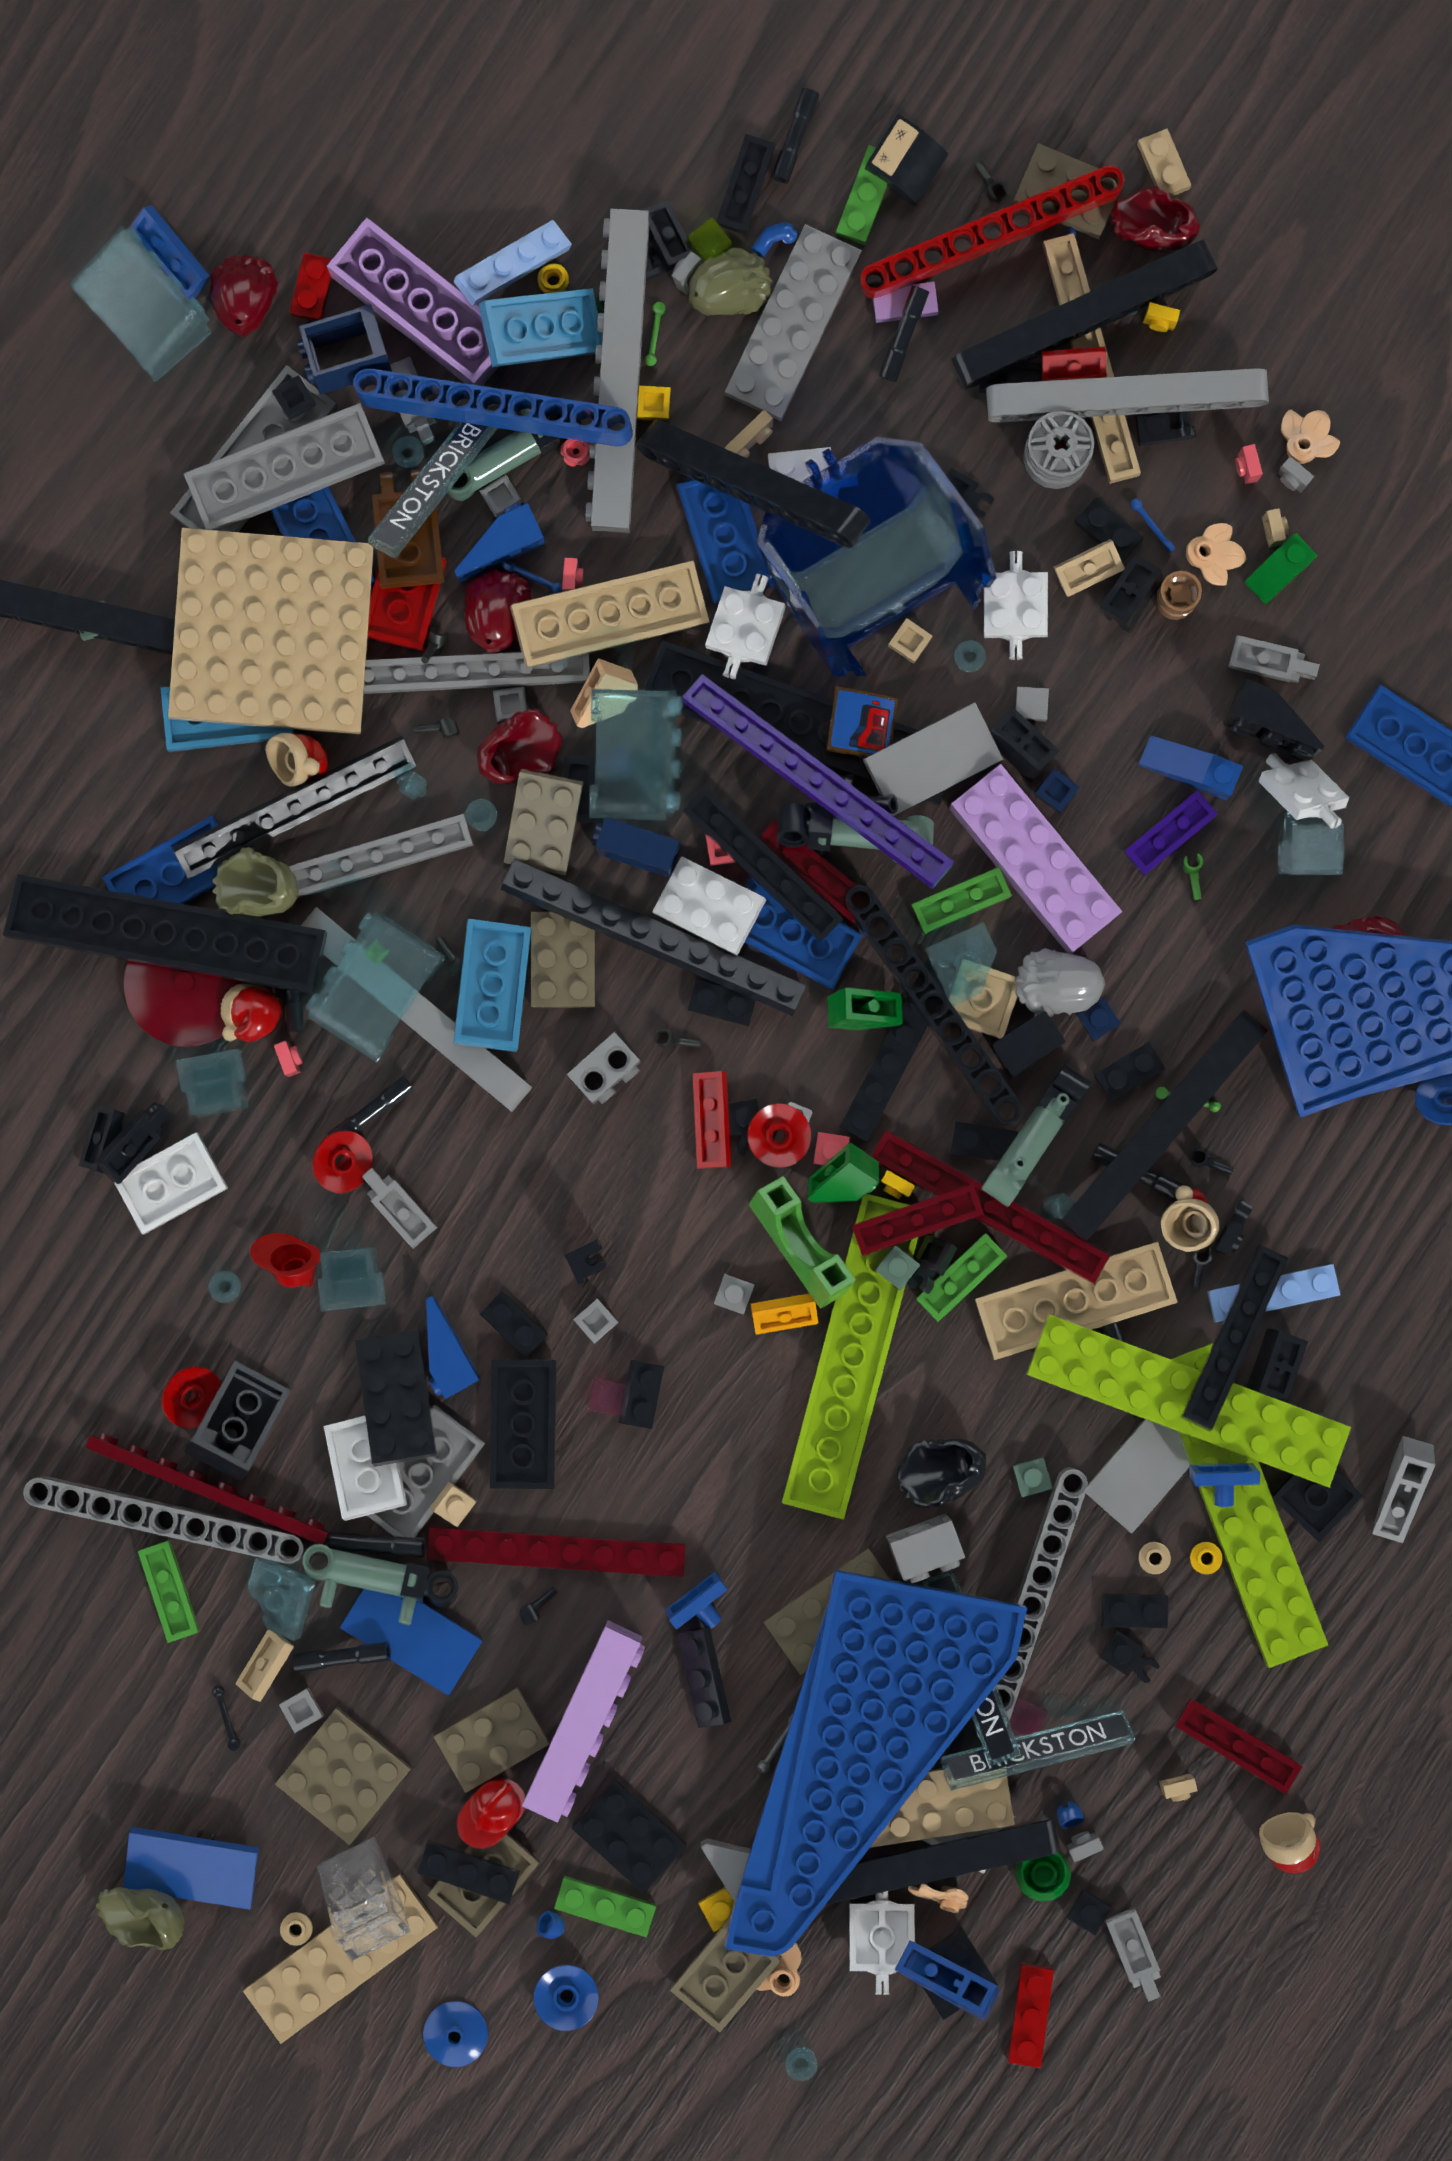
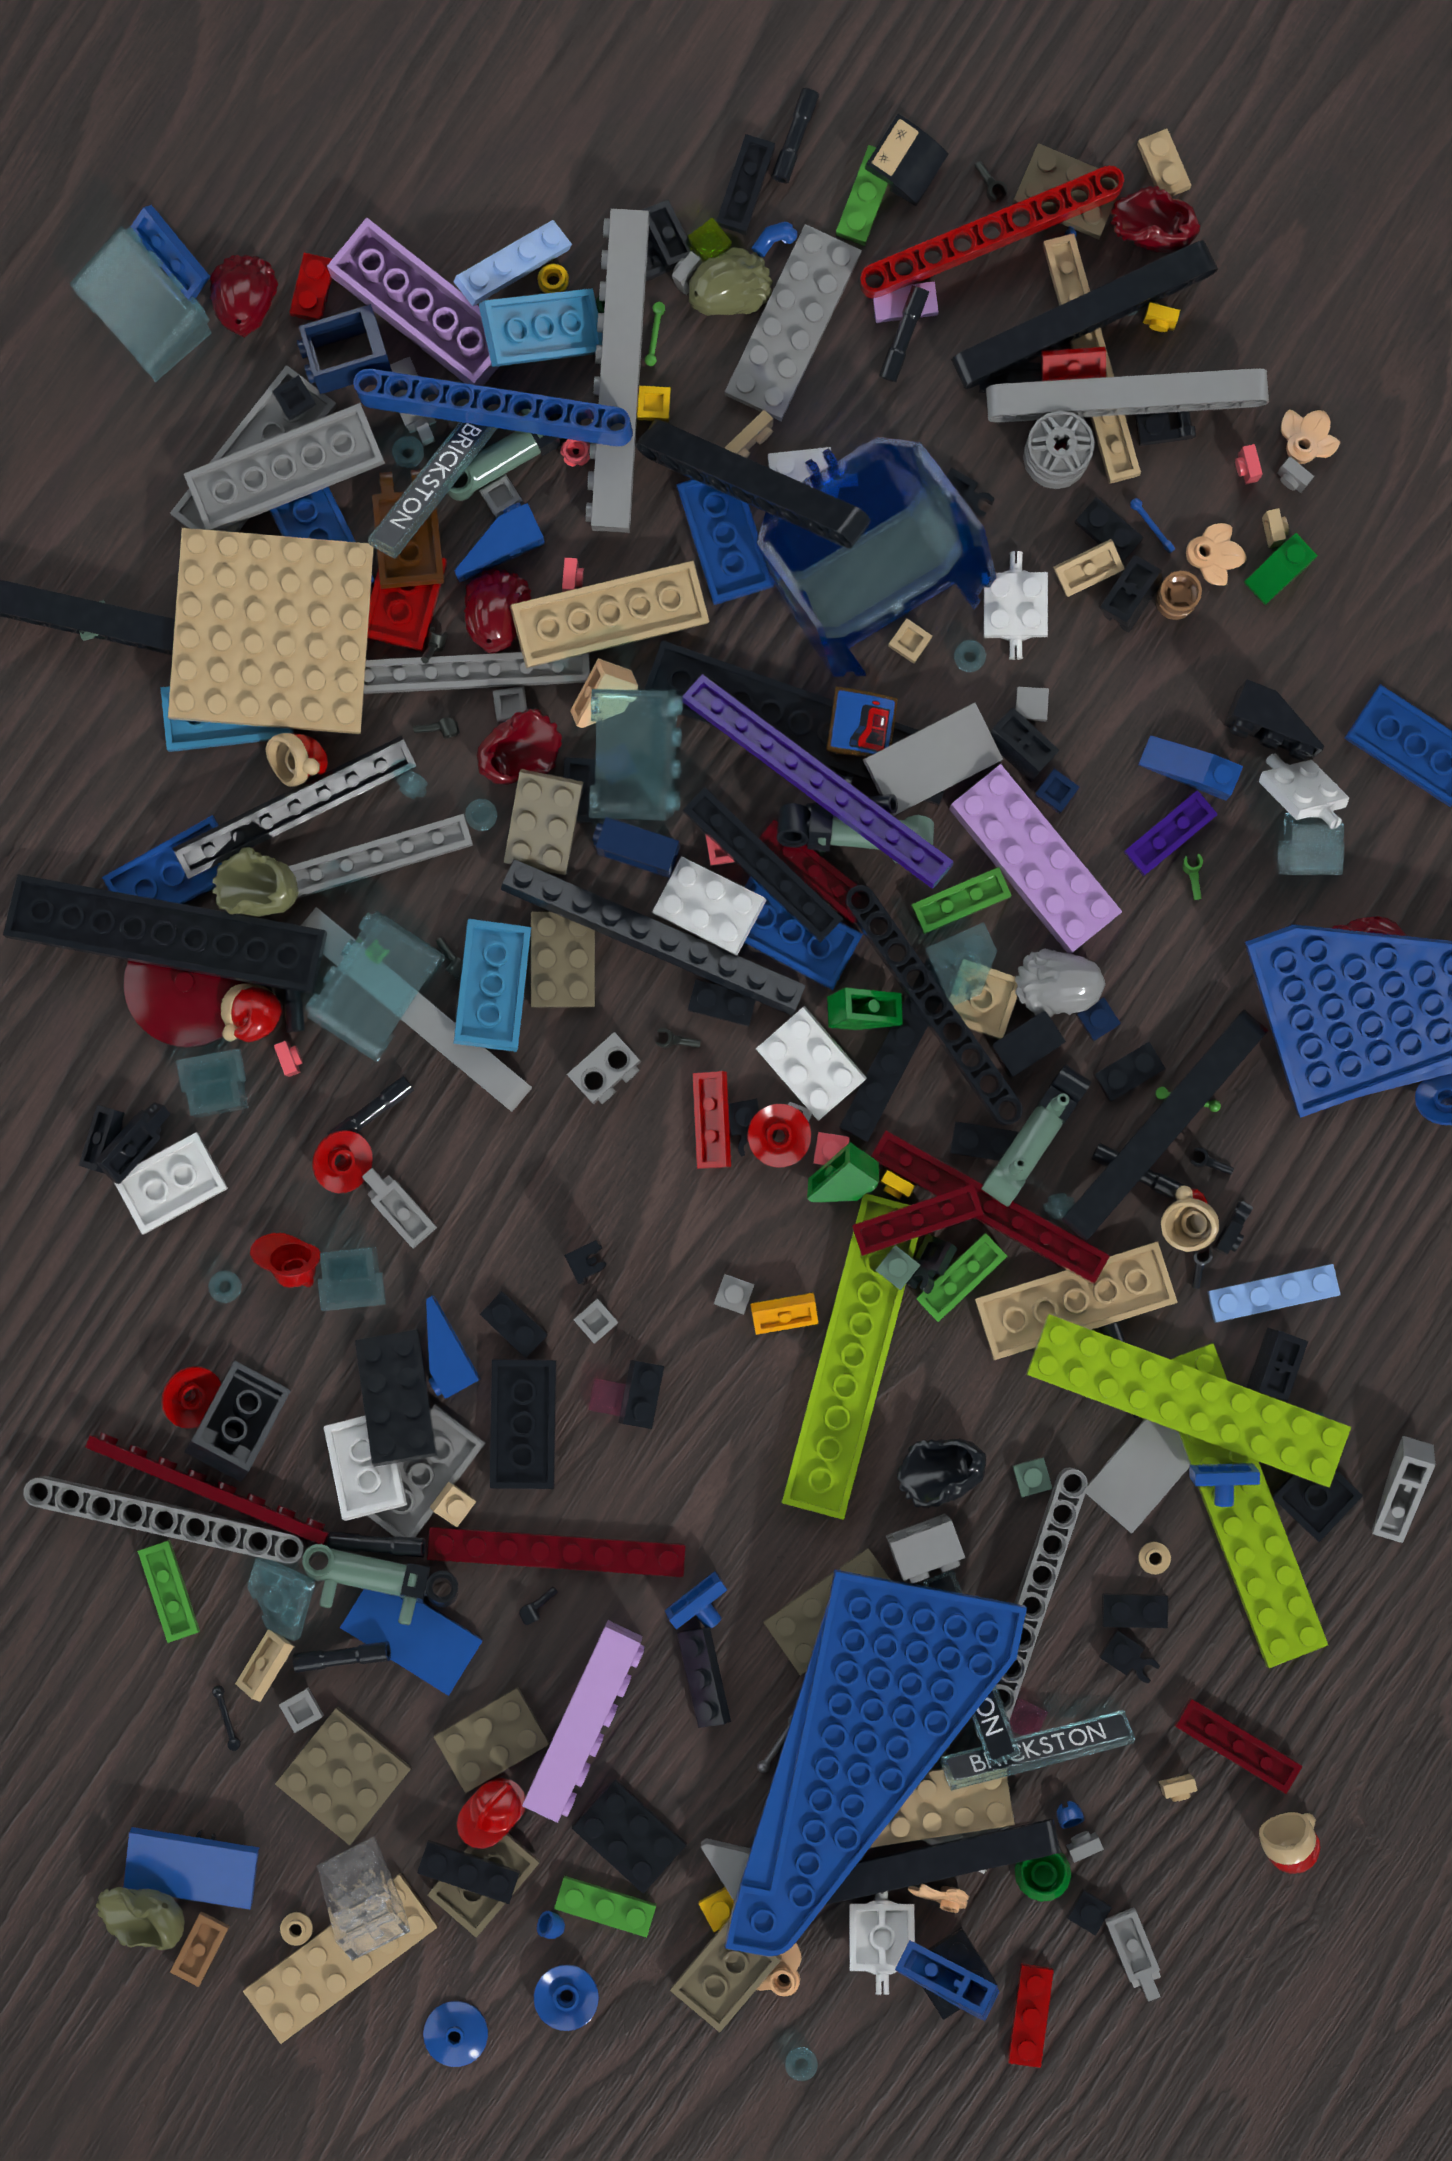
blue hinge [502,560,563,594] -> none
white plate [705,574,786,679] -> none
bright green arch [749,1176,856,1309] -> none
black tile [1181,1244,1289,1432] -> none
yellow plate [1190,1542,1222,1574] -> none
light grey hinge [1228,635,1320,683] -> none
none -> medium nougat plate [170,1911,230,1987]
none -> white plate [756,1006,867,1121]

